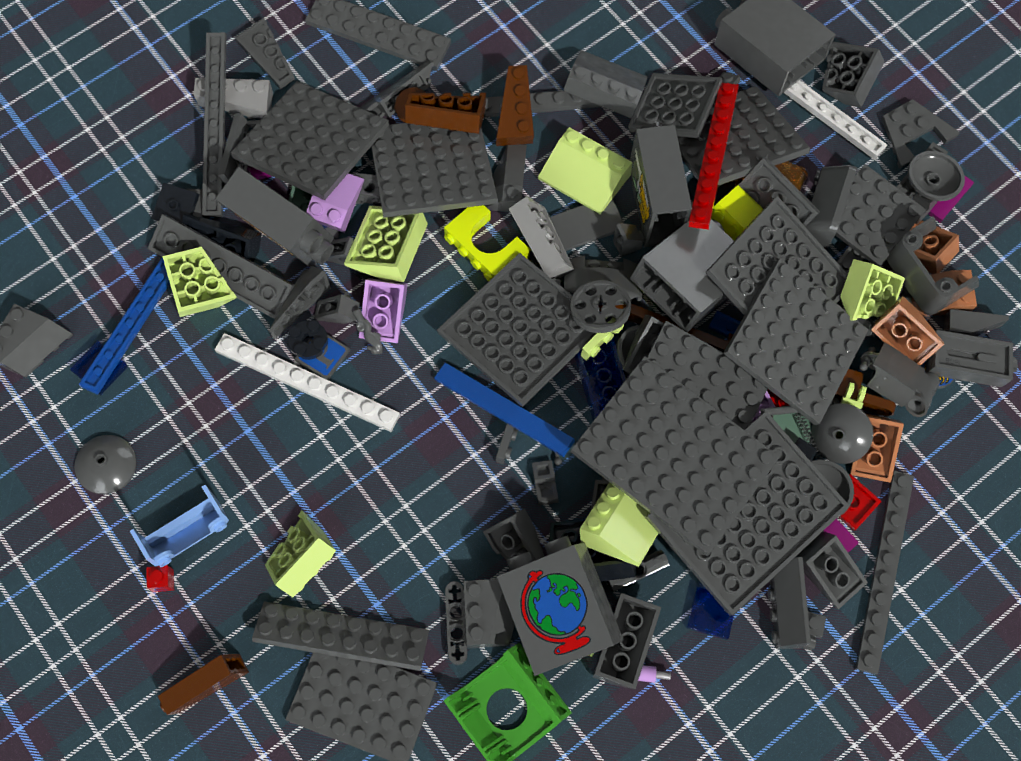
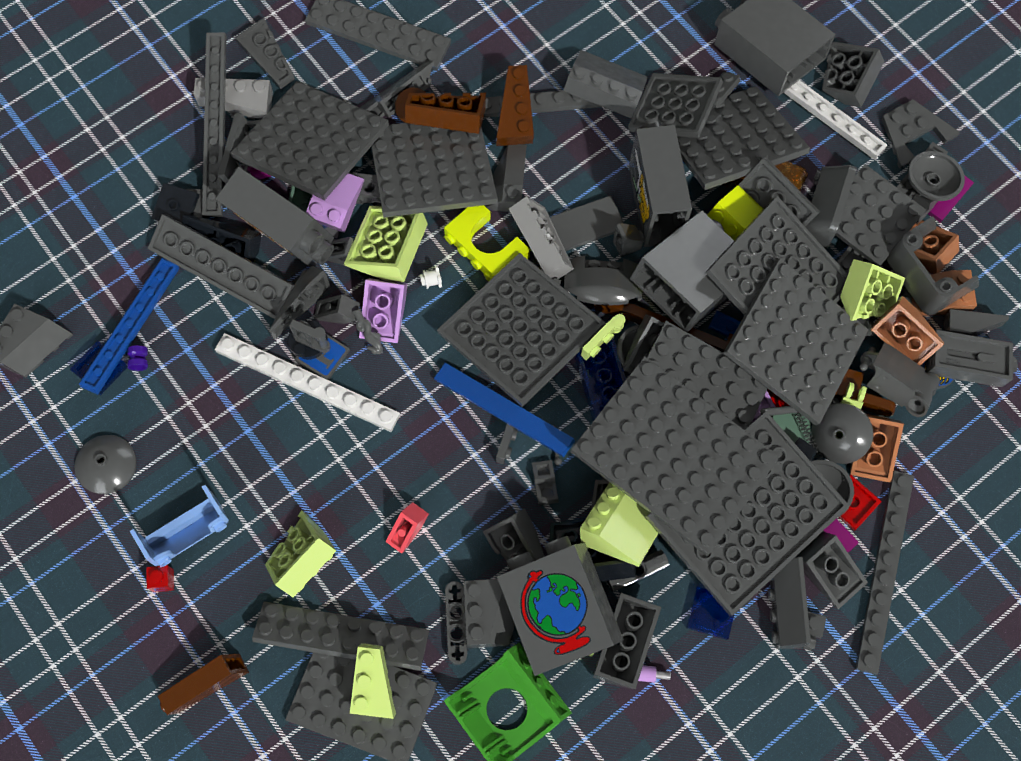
yellowish green wedge [162,247,237,317] -> none
yellowish green slope [538,127,632,215] -> none
dark grey wedge [570,280,631,333] -> none
red plate [689,83,739,230] -> none
none -> dark purple wheel [127,345,148,371]
none -> dark grey plate [289,319,331,353]
none -> yellowish green wedge [350,643,396,719]
none -> coral slope [386,502,429,553]
none -> white brick [420,265,442,289]

